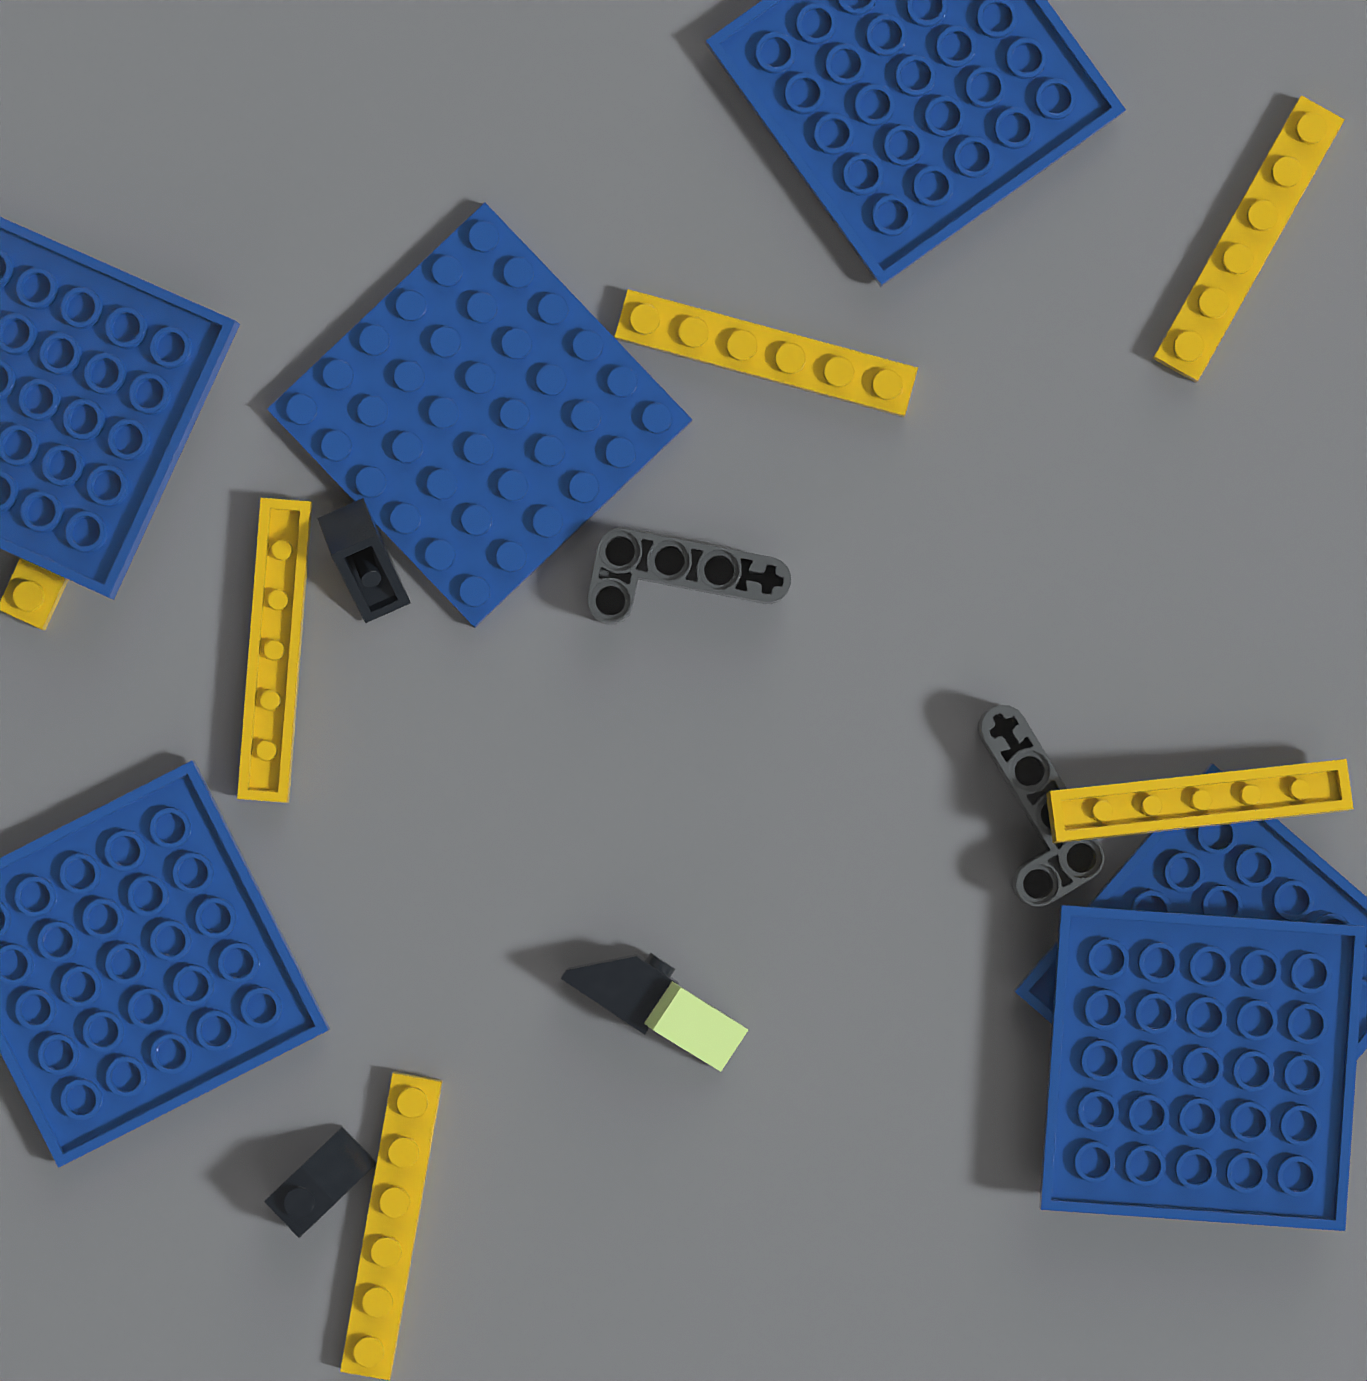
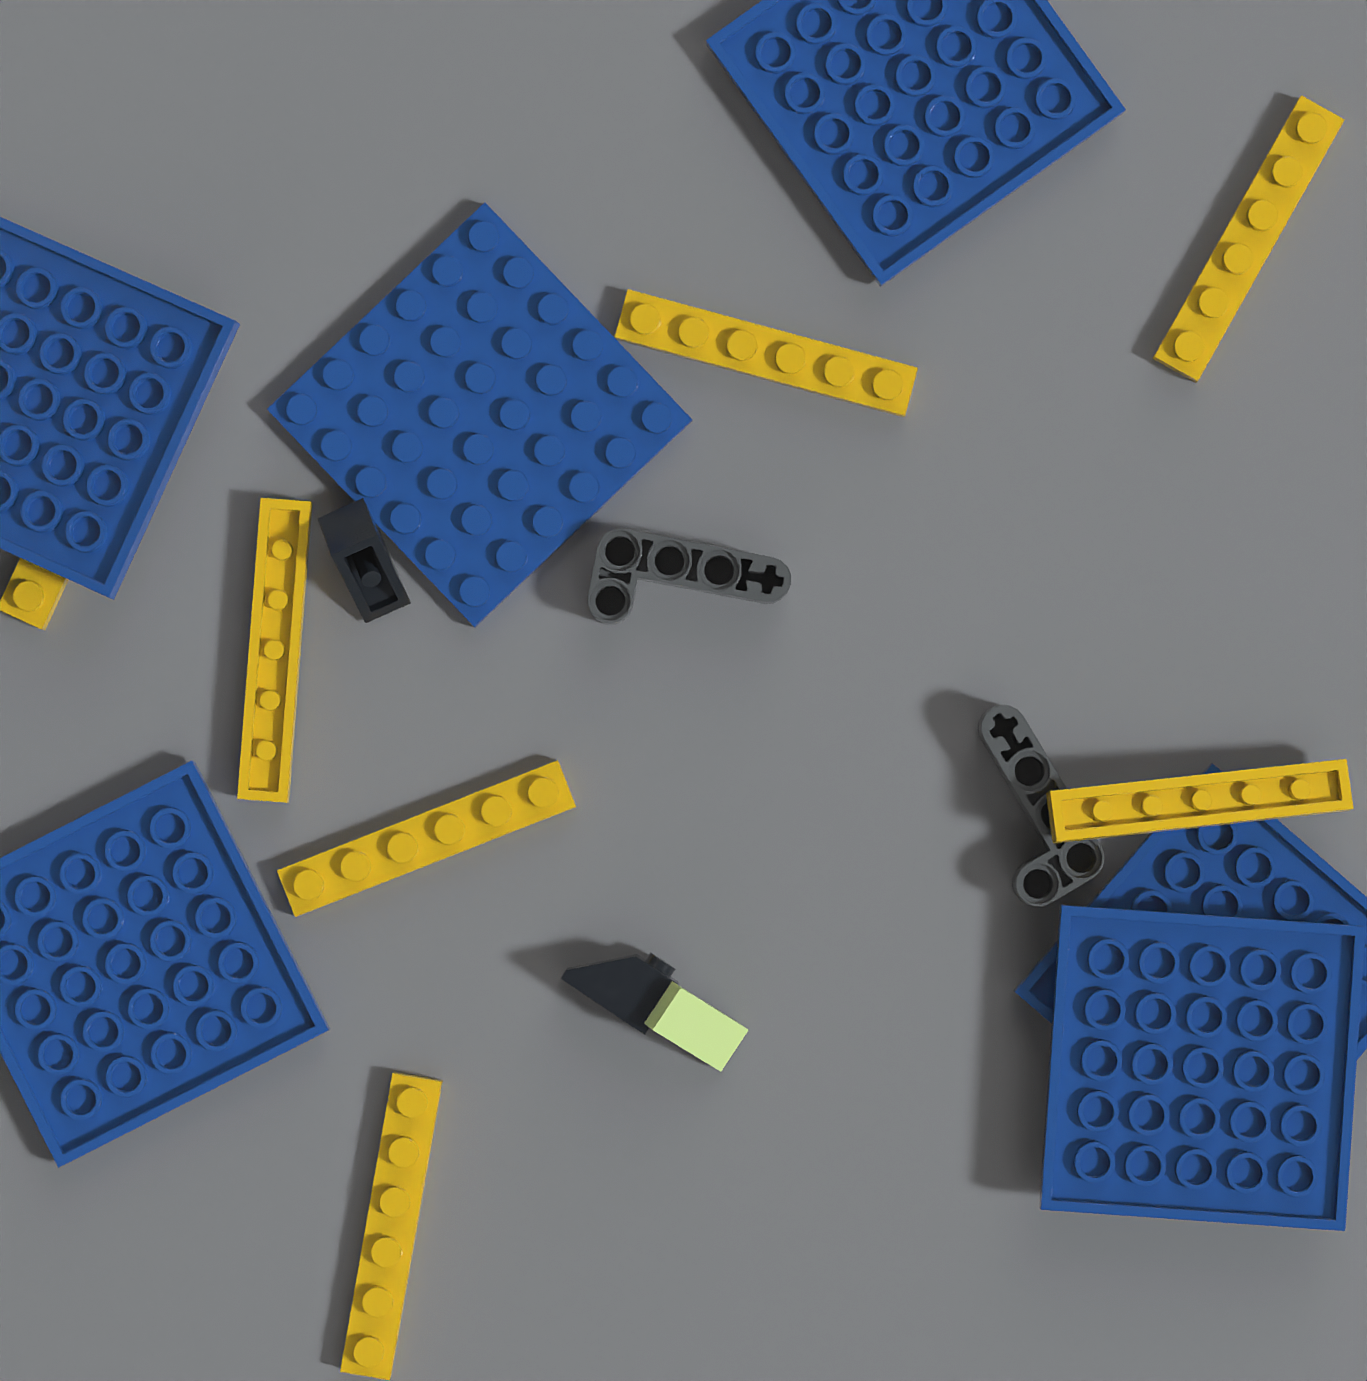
black slope [264,1126,377,1238] -> none
none -> yellow plate [277,760,577,917]

